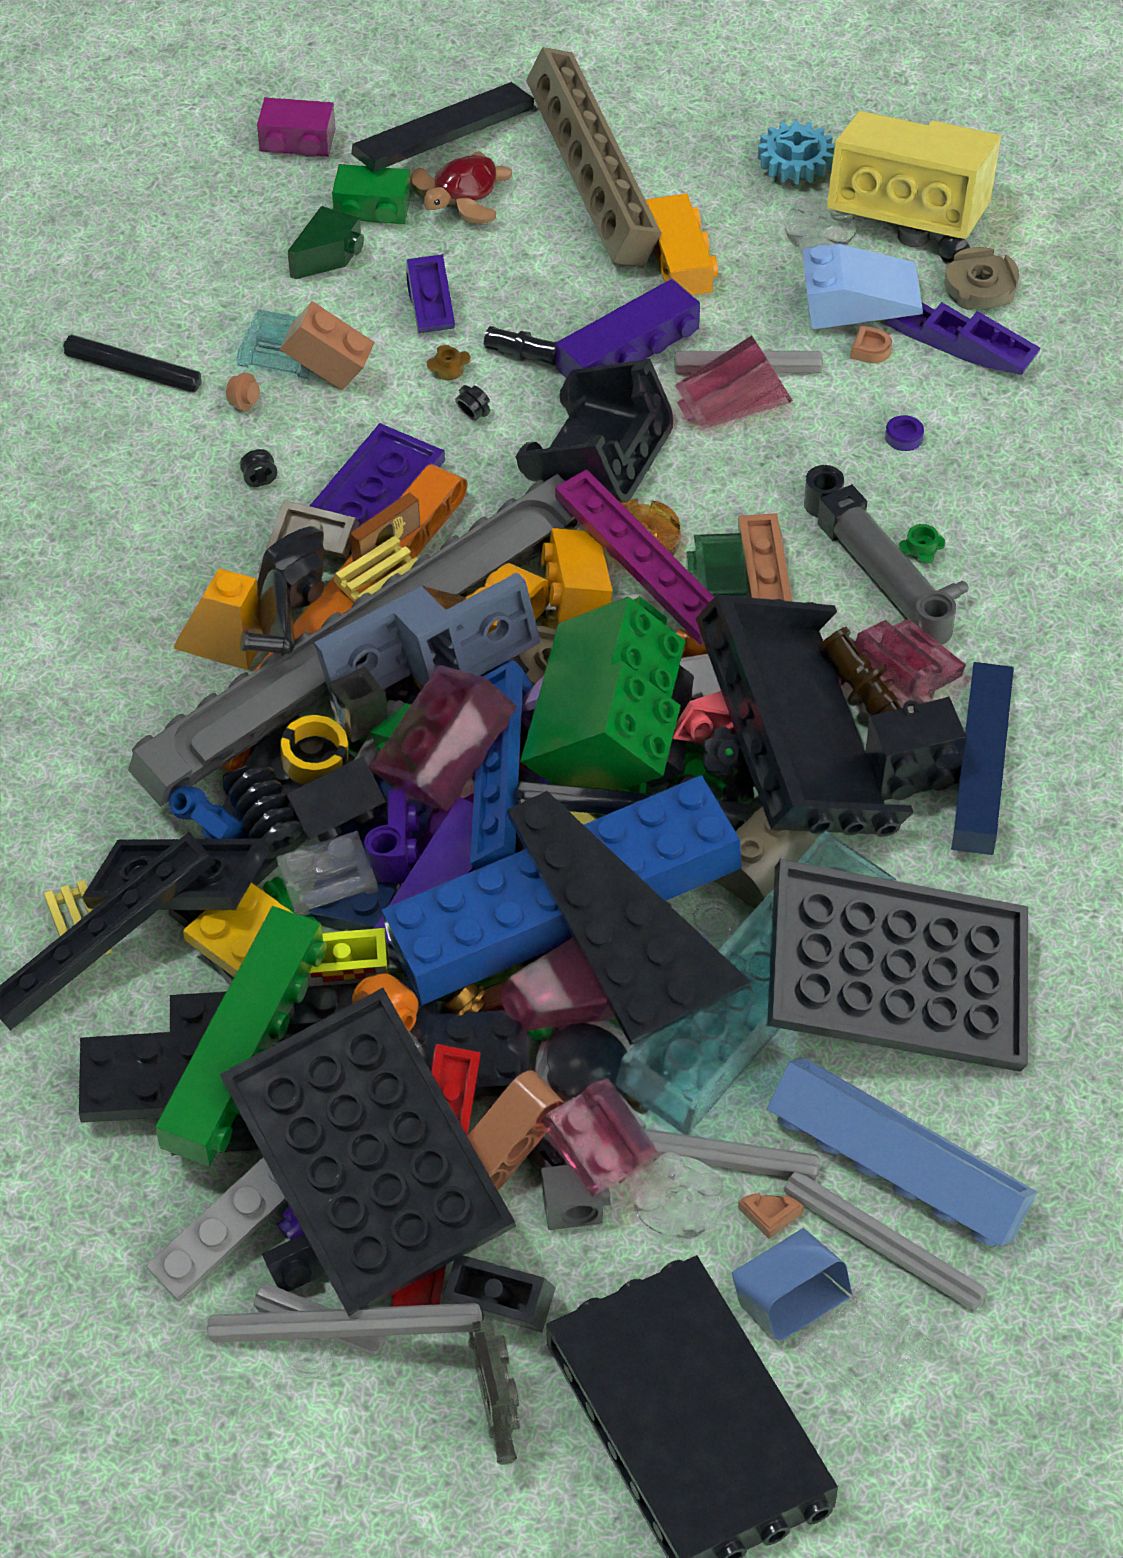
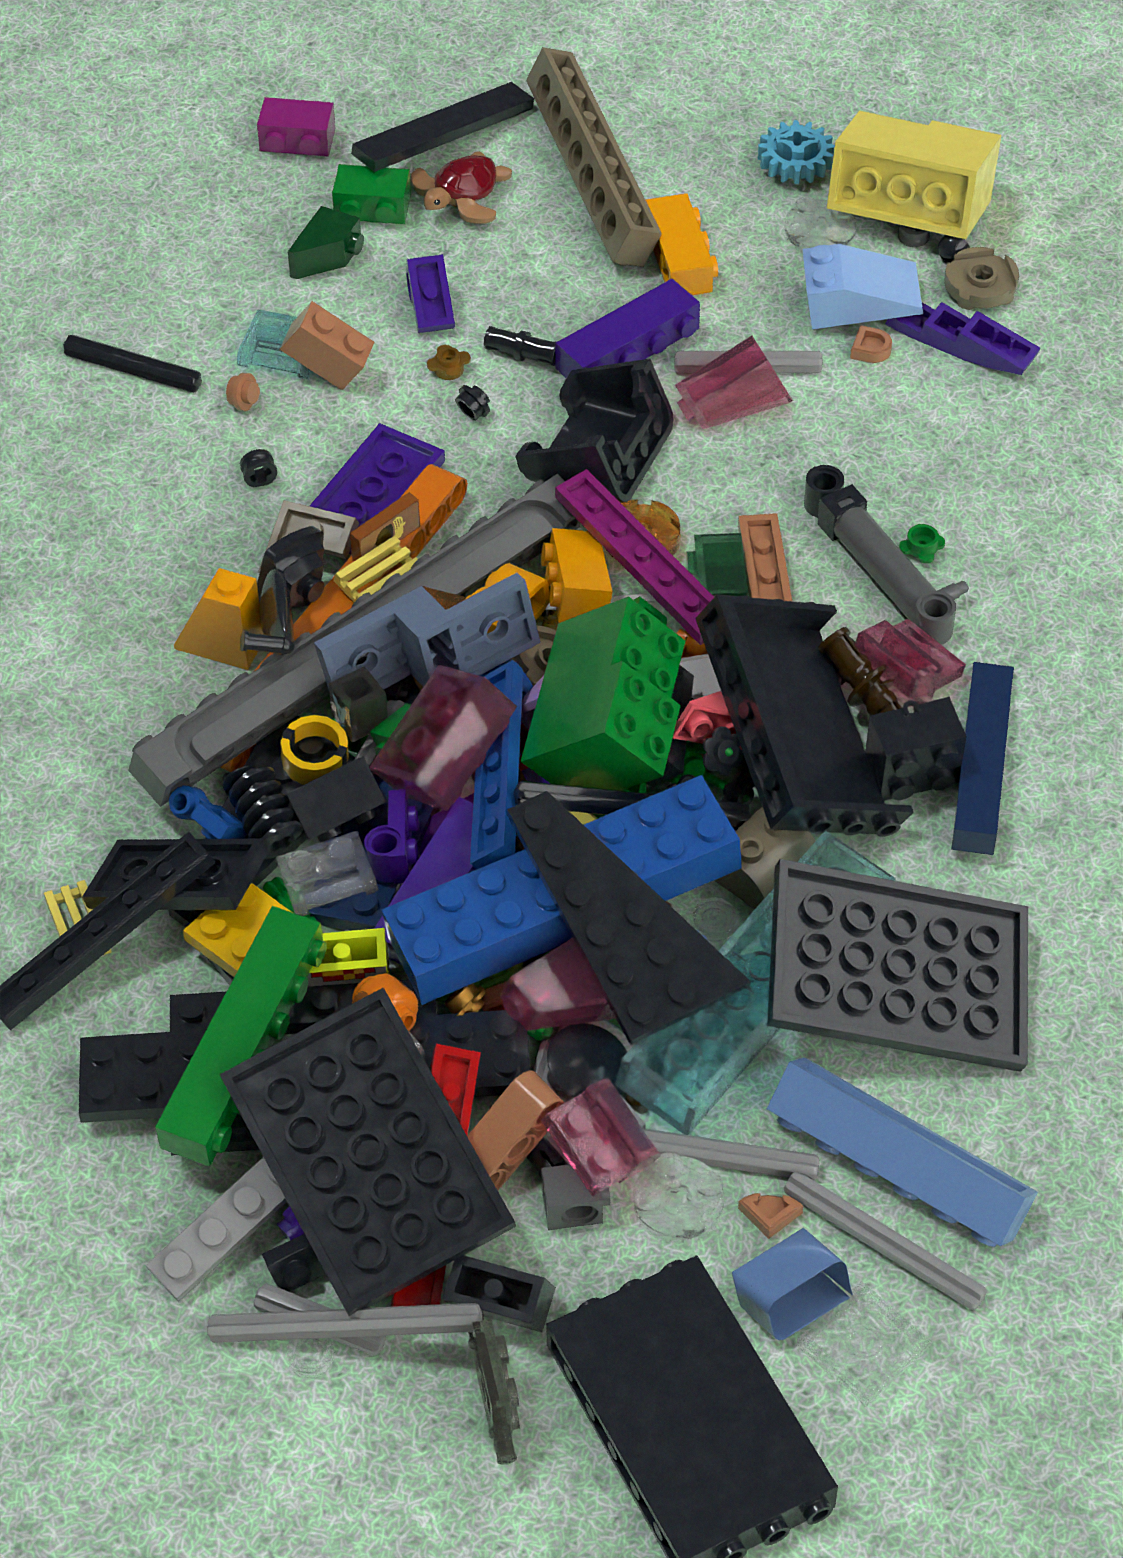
dark purple tile [885,415,924,451] -> none

